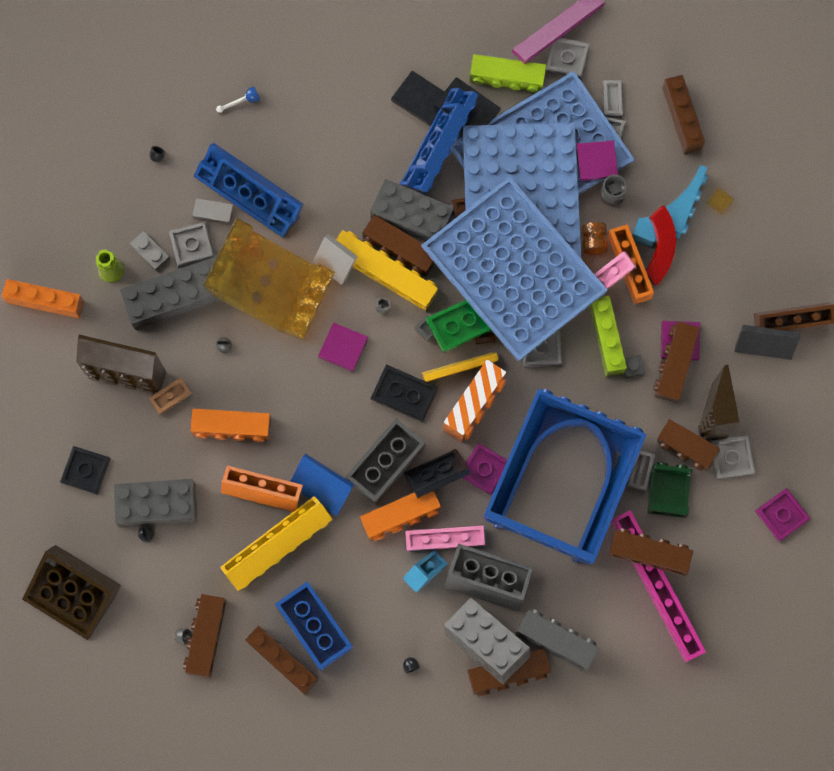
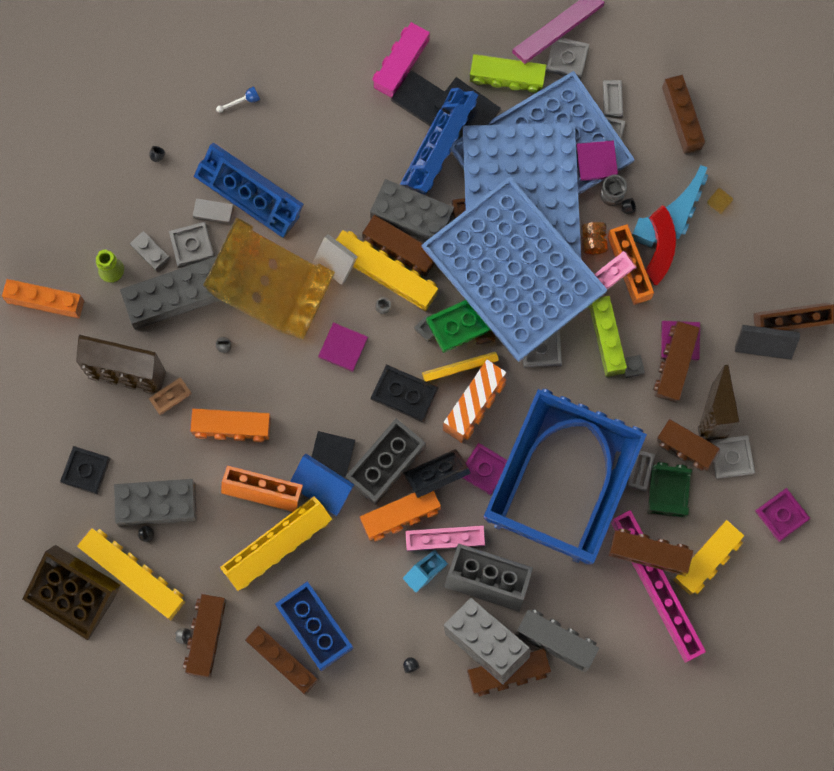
none -> yellow brick [77,528,185,621]
none -> black tile [311,431,355,477]
none -> dark pink brick [372,22,430,98]
none -> black hinge [621,198,636,214]
none -> yellow brick [673,520,744,596]

